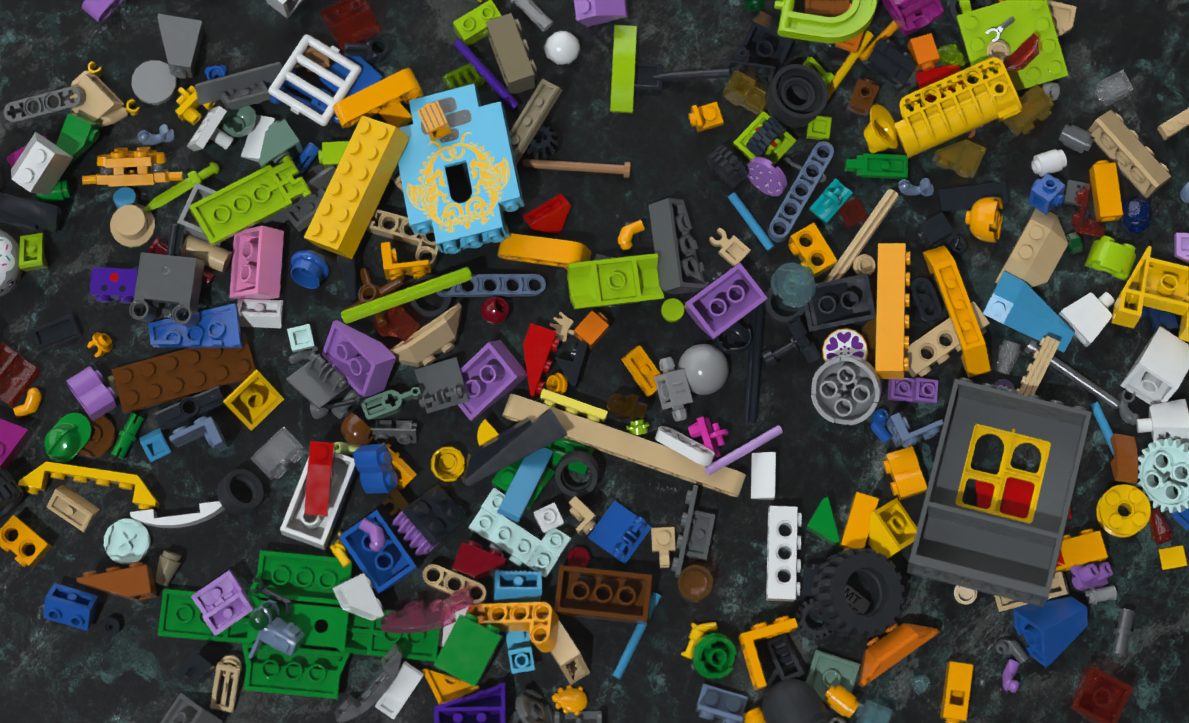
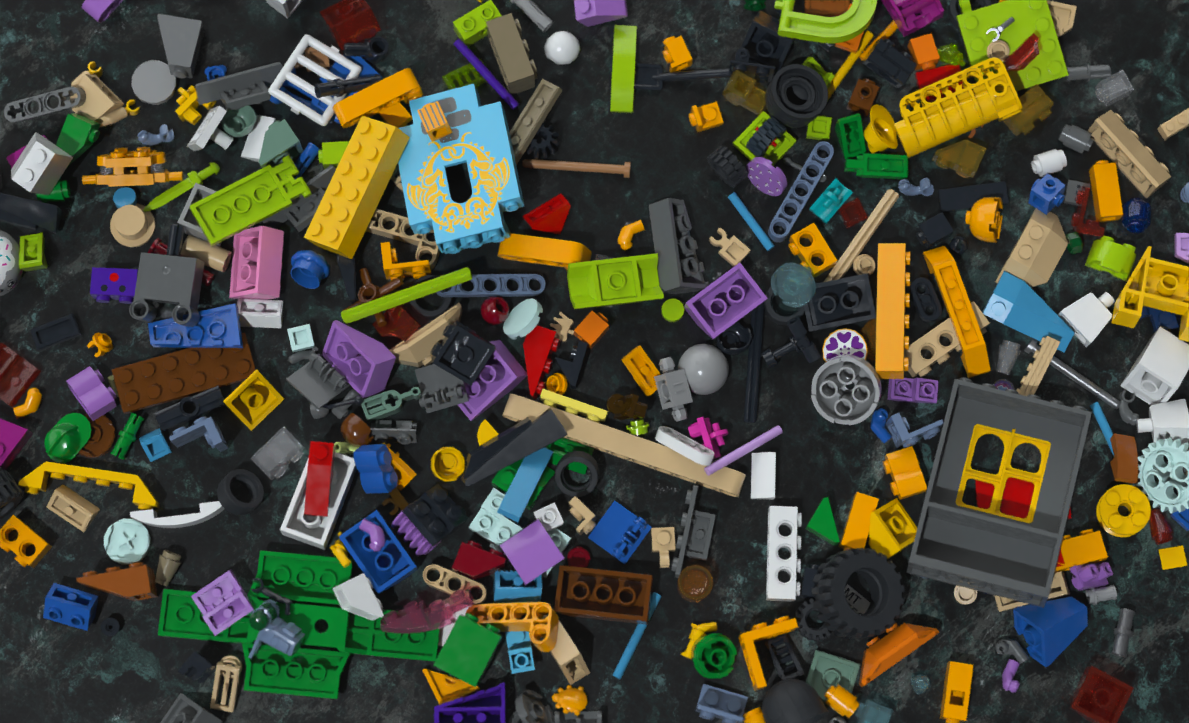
flat silver slope [334,643,402,723] -> none
white slope [375,662,424,719] -> none
light grey hinge [1040,82,1060,101] -> none
none -> black pin [314,74,382,98]
none -> black plate [430,320,496,386]
none -> medium lavender slope [500,519,564,584]
none -> light aqua tile [503,298,543,340]
none -> light orange brick [662,36,692,72]
none -> green slope [835,113,866,159]
none -> dark grey axle [1065,64,1111,82]

